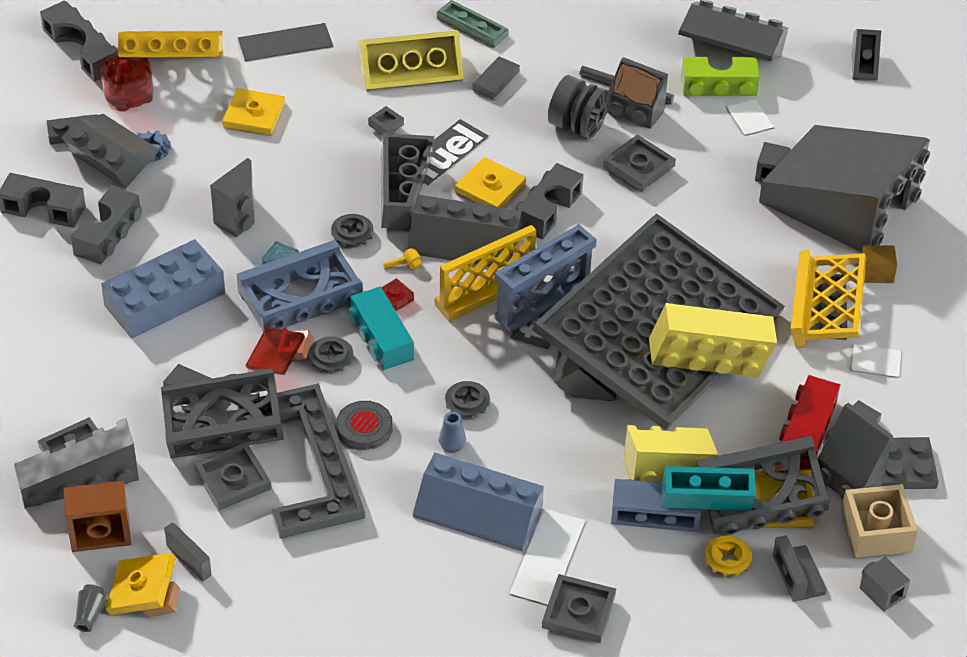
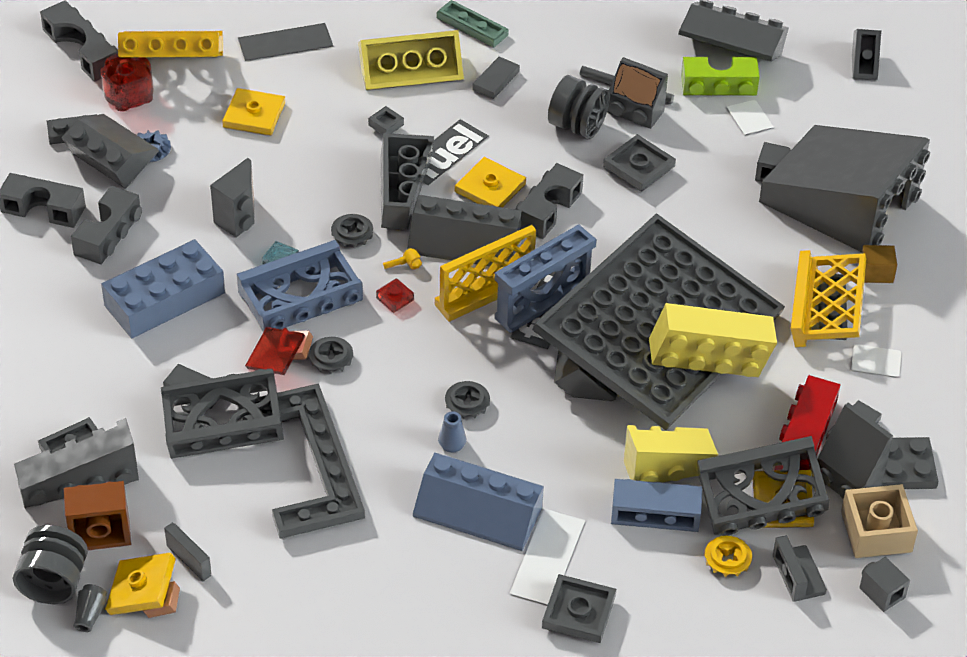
dark grey plate [194,442,272,511] -> none
tile [337,401,393,450] -> none
teal brick [348,286,414,370] -> none
teal brick [662,466,755,511] -> none
none -> dark grey wheel [12,525,88,605]

